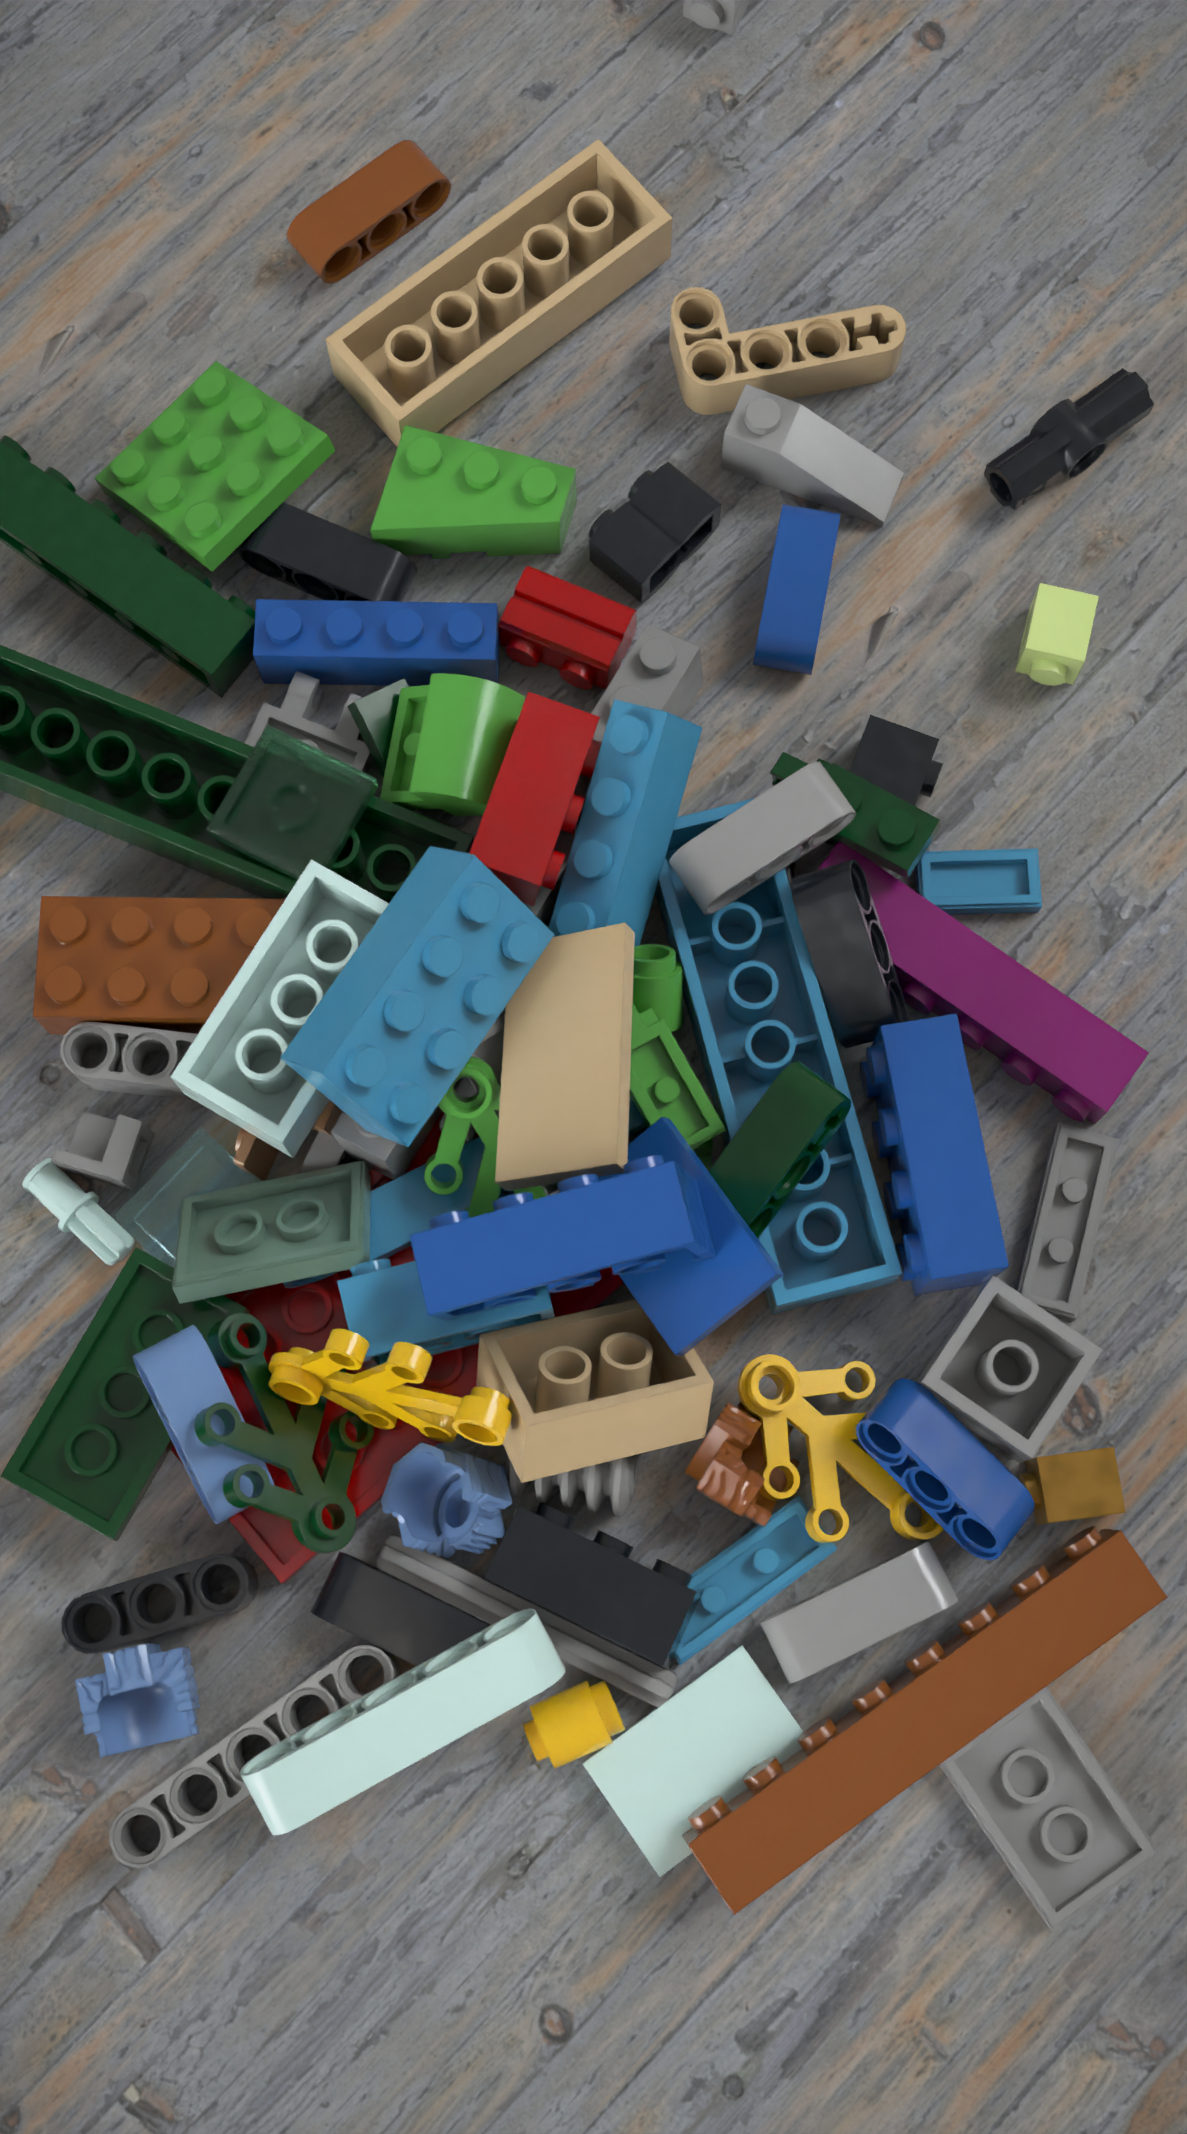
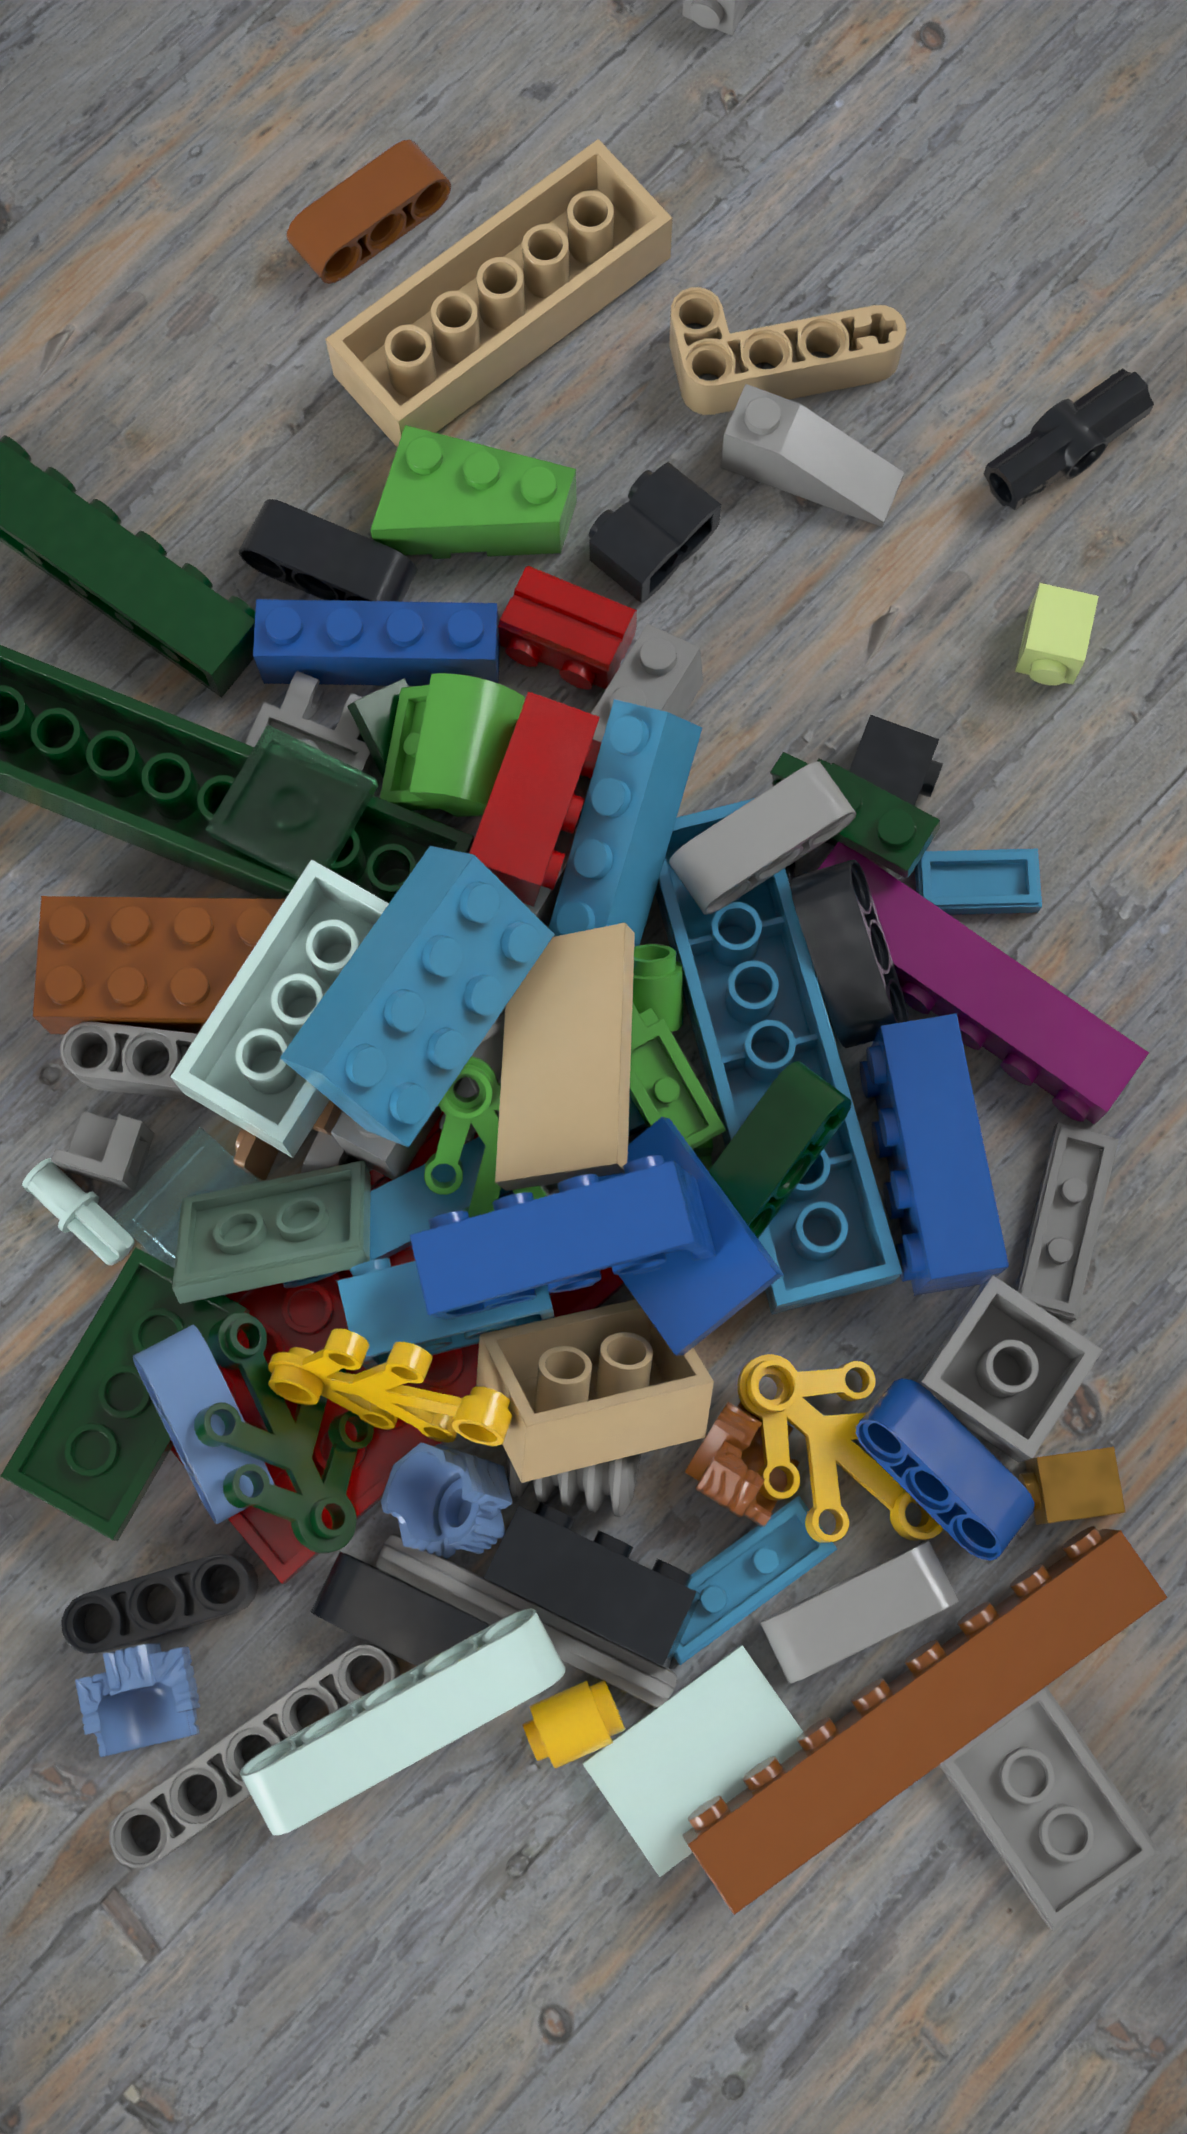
bright green plate [94,361,336,572] -> none
blue beam [753,504,841,675] -> none

